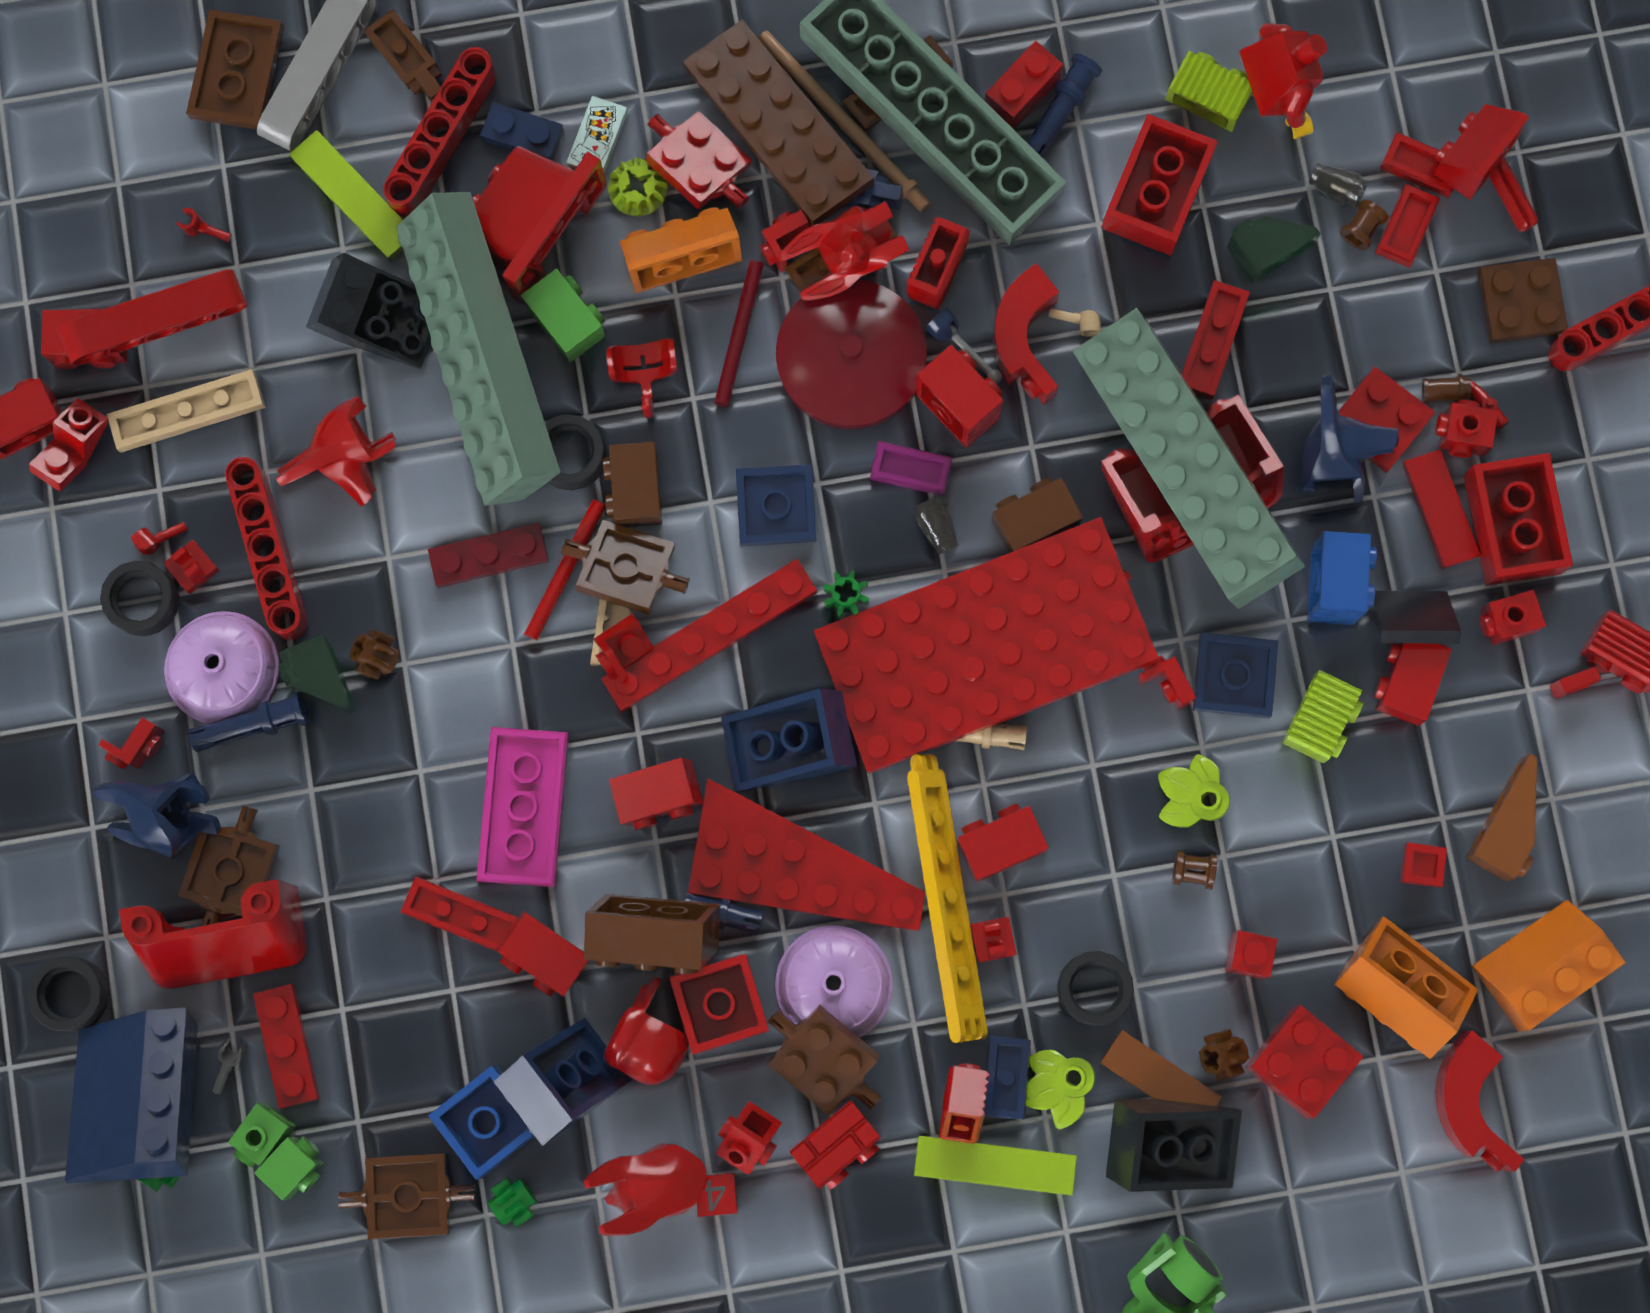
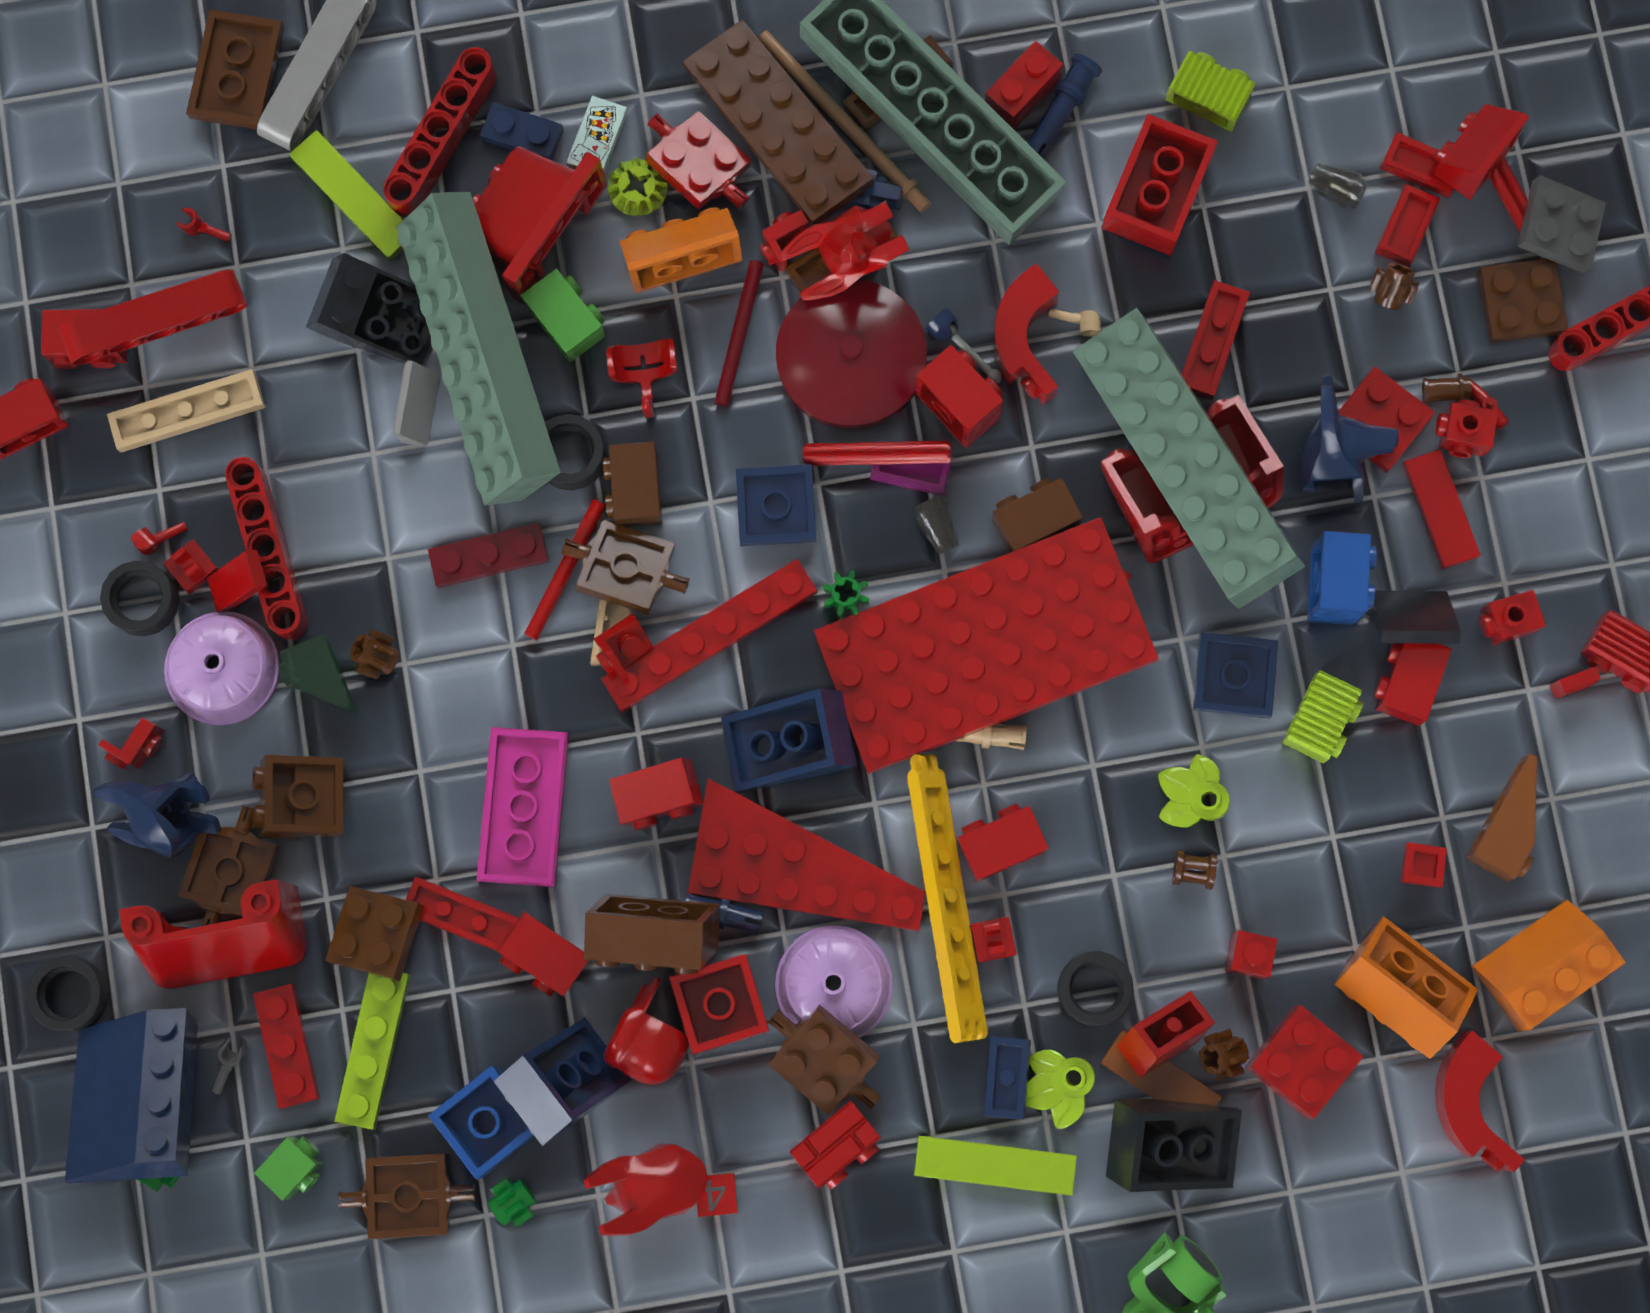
red slope [29,398,108,492] -> none
dark blue pin [189,691,310,753] -> none
bright green brick [228,1103,296,1168] -> none
red piece [276,395,397,507] -> none
reddish brown hinge [363,9,442,102] -> none
red brick [715,1101,782,1175] -> none
red brick [906,217,970,309] -> none
brick [939,1063,990,1144] -> none
red bracket [1137,655,1196,709] -> none
clear green slope [1227,216,1321,284] -> none
red torso [1239,23,1327,140] -> none
reddish brown bush [1339,199,1389,250] -> none
red brick [1463,453,1573,586] -> none
none -> red tile [207,550,267,613]
none -> reddish brown plate [252,755,343,839]
none -> reddish brown plate [325,886,424,981]
none -> lime plate [334,973,411,1130]
none -> light grey slope [393,360,440,446]
none -> red axle [802,441,952,466]
none -> red brick [1117,991,1215,1078]
none -> reddish brown gear [1370,263,1419,310]
none -> dark grey plate [1517,175,1606,274]

